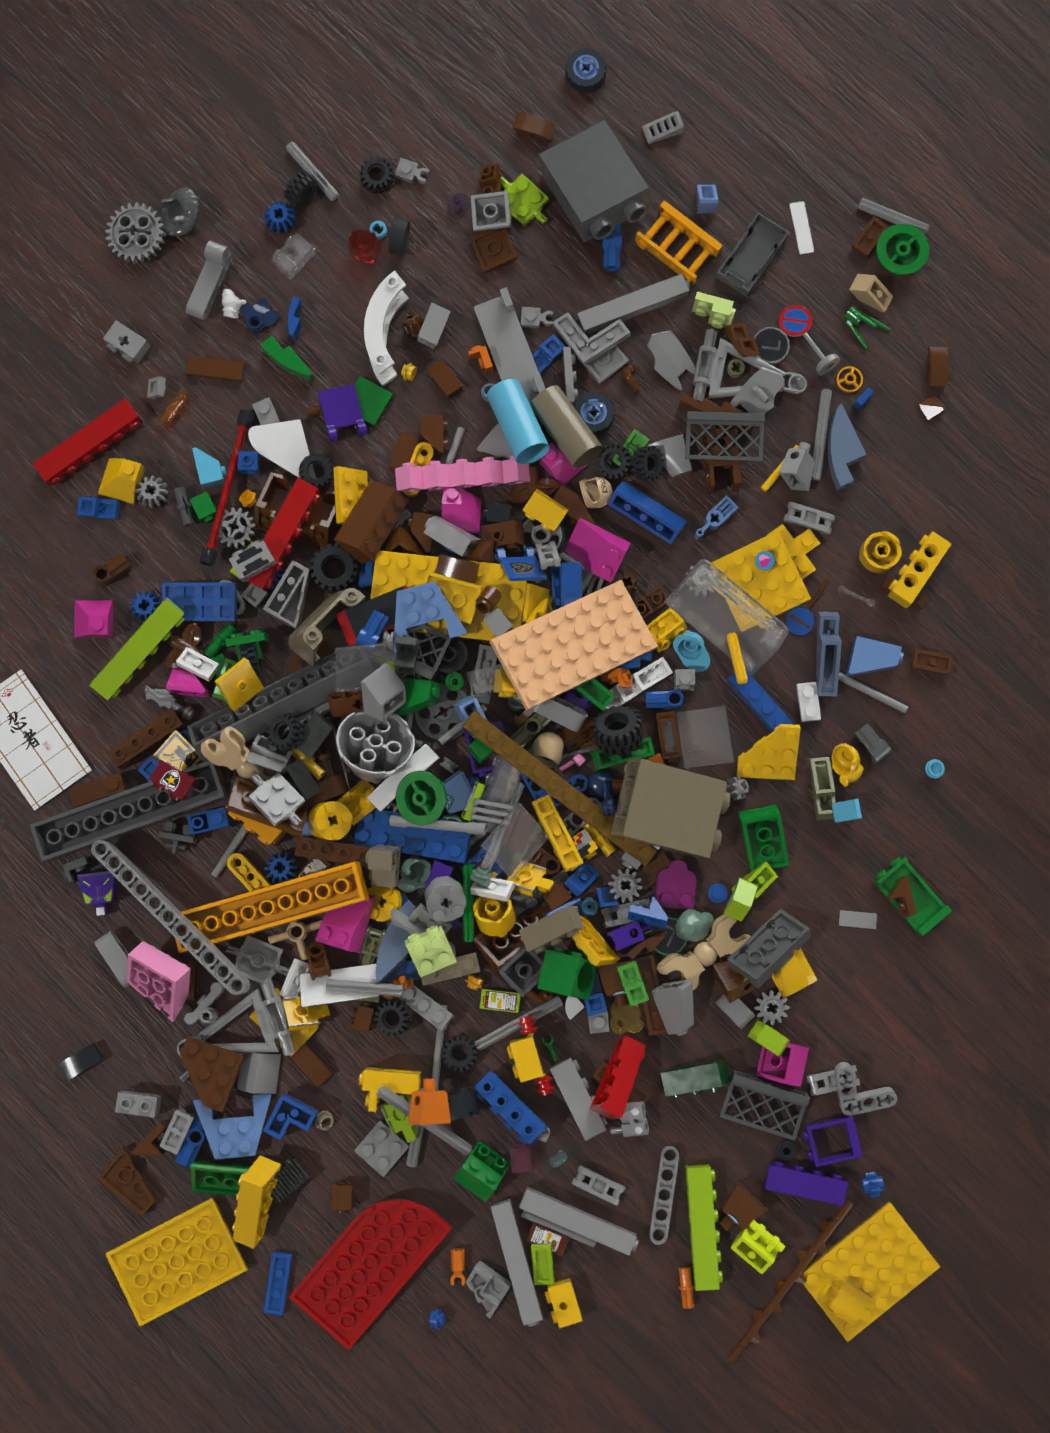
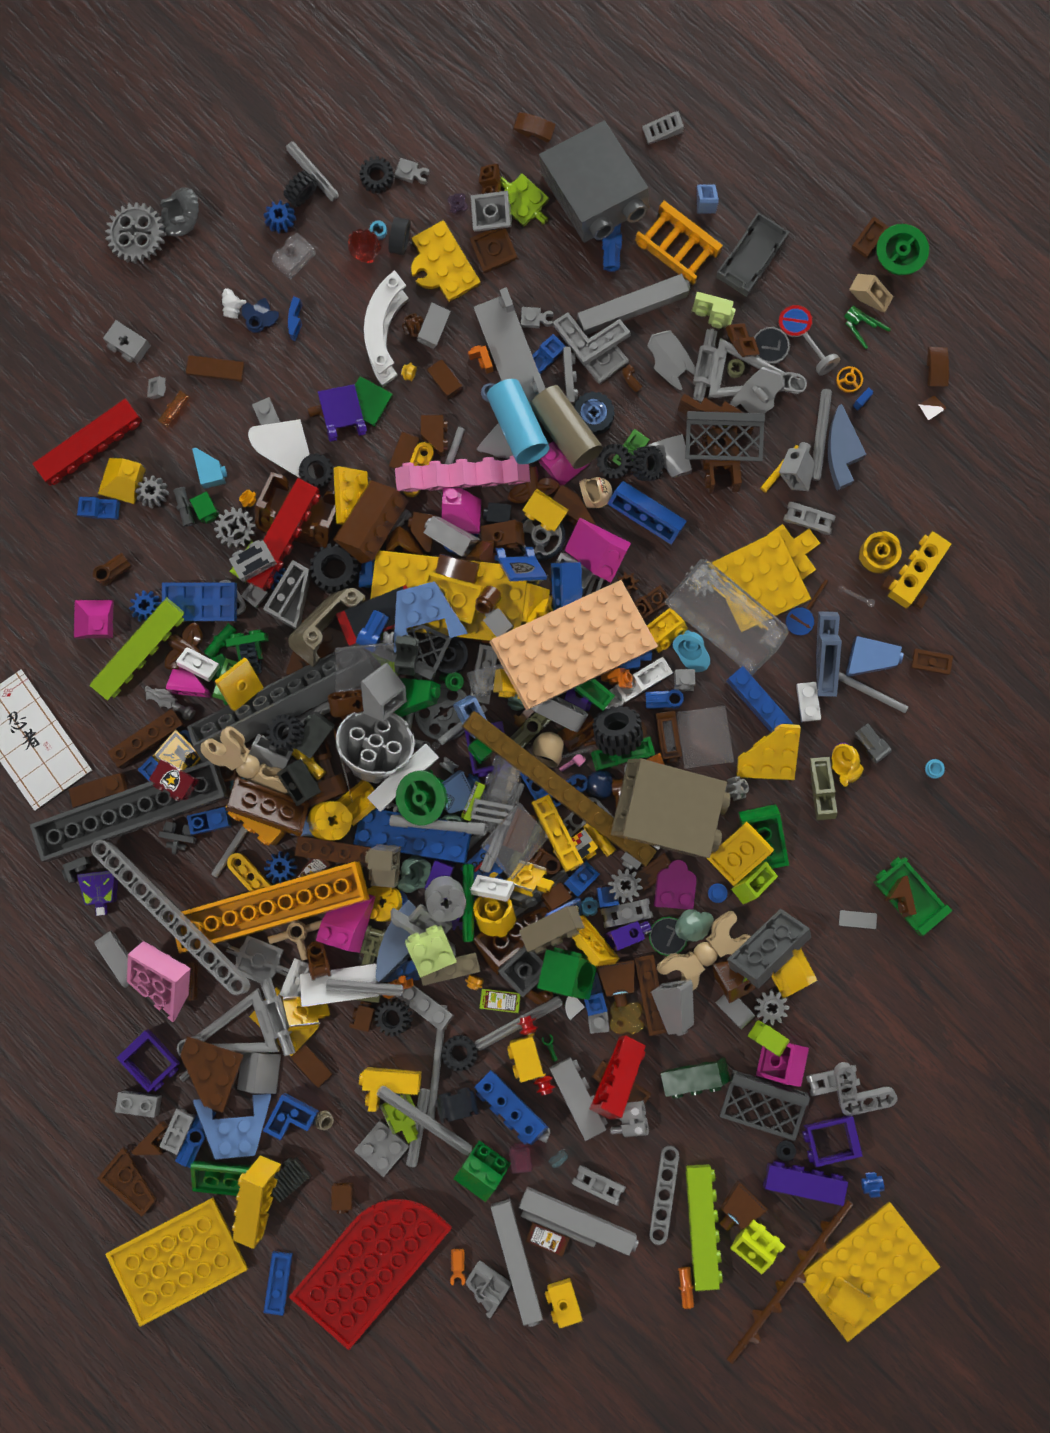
black slope [58,1042,104,1081] -> none
light grey plate [184,982,225,1024] -> none
light grey beam [186,241,232,320] -> none
red hose [199,410,254,567] -> none
light grey pin [200,1007,219,1023] -> none
blue brick [238,451,261,476] -> none
light grey sticker [245,751,286,772] -> none
light grey plate [248,772,305,826] -> none
green slope [260,336,315,382] -> none
orange torso [408,1078,451,1125] -> none
blue plate [430,1309,445,1330] -> none
sand green plate [470,867,492,887] -> none
lime tile [531,1243,555,1285] -> none
light grey plate [536,541,561,570] -> none
black wheel [566,48,606,93] -> none
dark blue plate [602,779,616,817] -> none
bright green slope [617,960,649,1006] -> none
reddish brown slope [627,930,667,959] -> none
slope [628,896,668,929] -> none
medium blue piece [694,495,738,540] -> none
lime slope [723,878,758,922] -> none
yellow axle [727,632,748,684] -> none
dark azure tile [755,551,775,571] -> none
white sticker [790,201,814,254] -> none
medium azure slope [832,799,862,822] -> none
light grey axle [858,198,929,235] -> none
none -> dark purple window [117,1029,181,1092]
none -> yellow plate [411,220,481,302]
none -> yellow plate [707,822,774,886]

